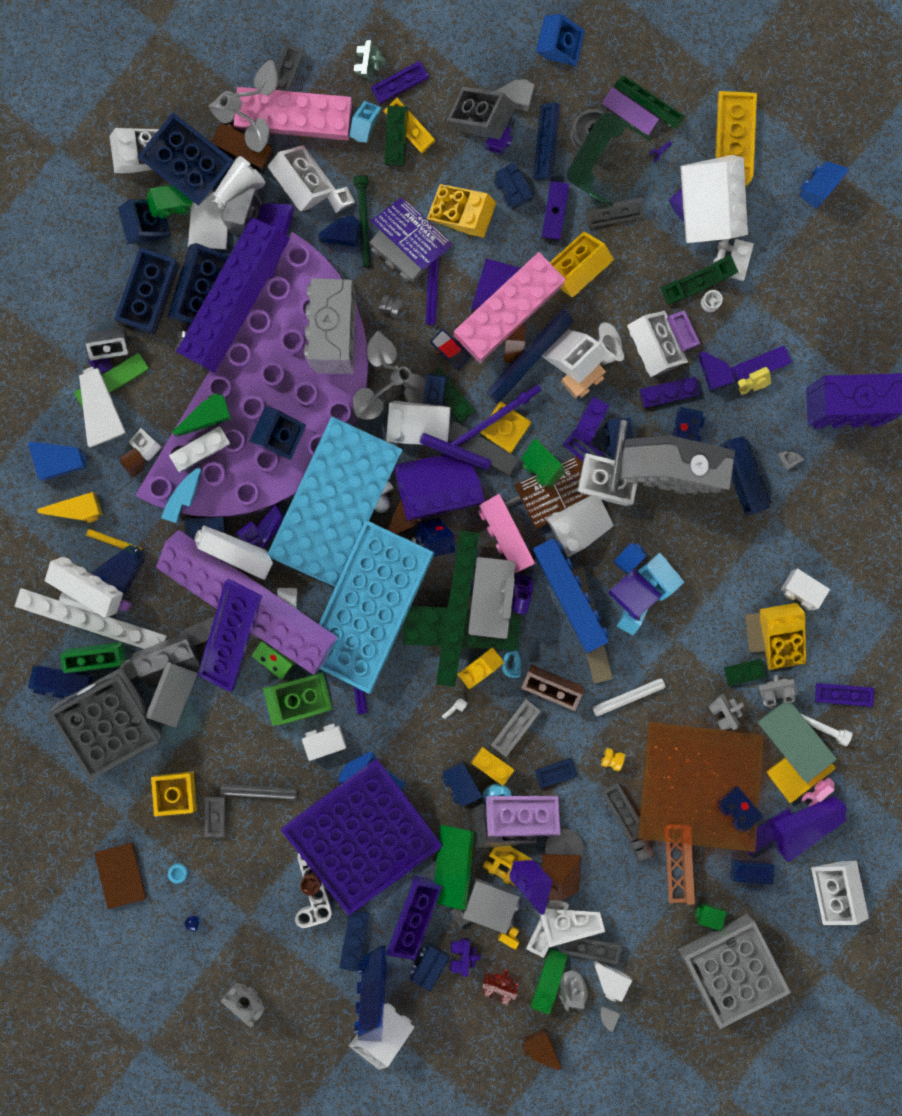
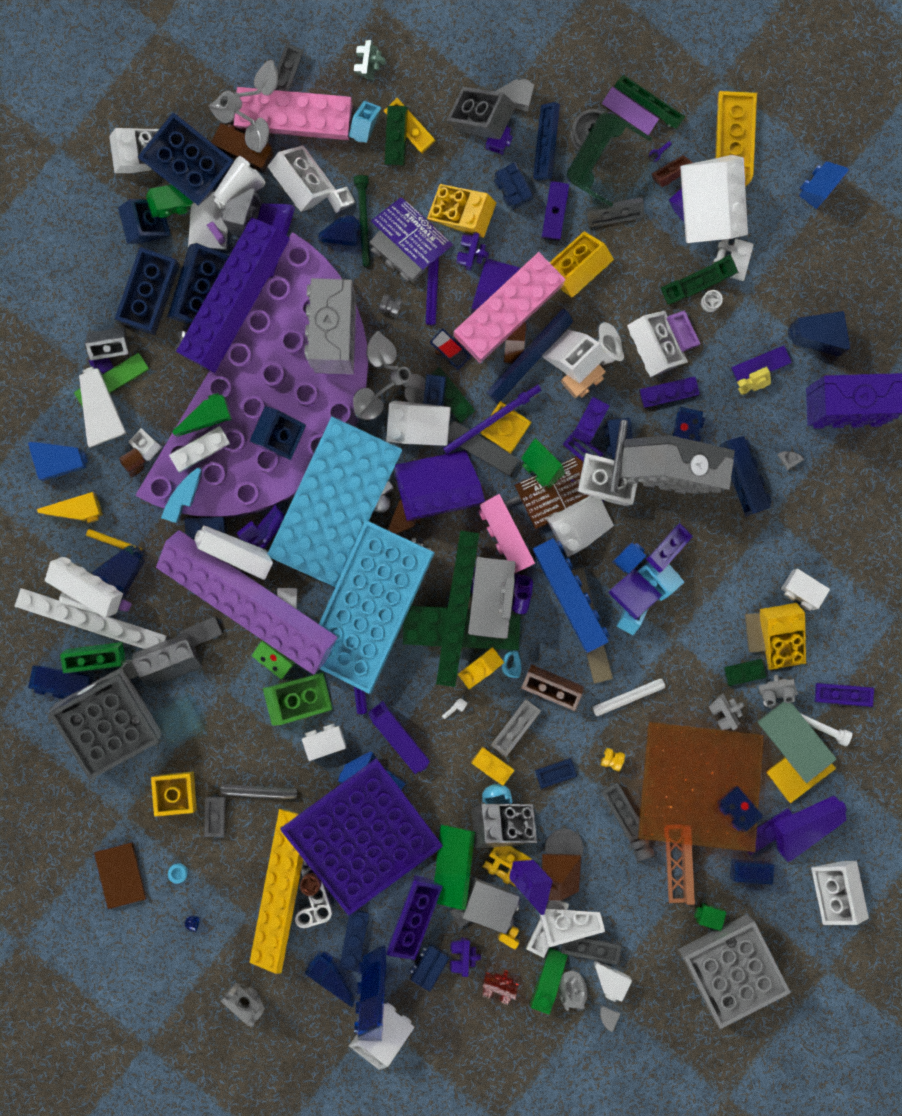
light grey tile [146,662,198,727] -> none
dark purple plate [198,578,263,693] -> none
dark purple tile [371,61,429,105] -> none
clear blue brick [416,518,455,558] -> none
dark purple axle [419,433,491,470] -> none
dark blue slope [441,760,482,807] -> none
lavender tile [486,796,560,837] -> none
reddish brown slope [522,1028,562,1070] -> none
blue slope [536,13,585,66] -> none
dark purple slope [698,352,735,391] -> none
bright pink plate [802,777,834,806] -> none
none -> medium lavender tile [207,222,226,245]
none -> yellow plate [249,809,303,974]
none -> clear blue slope [304,951,355,1007]
none -> dark purple slope [368,700,430,774]
none -> dark purple hips [456,232,489,271]
none -> dark purple plate [646,523,693,573]
none -> copper plate [651,155,693,187]
none -> dark blue slope [788,311,850,356]

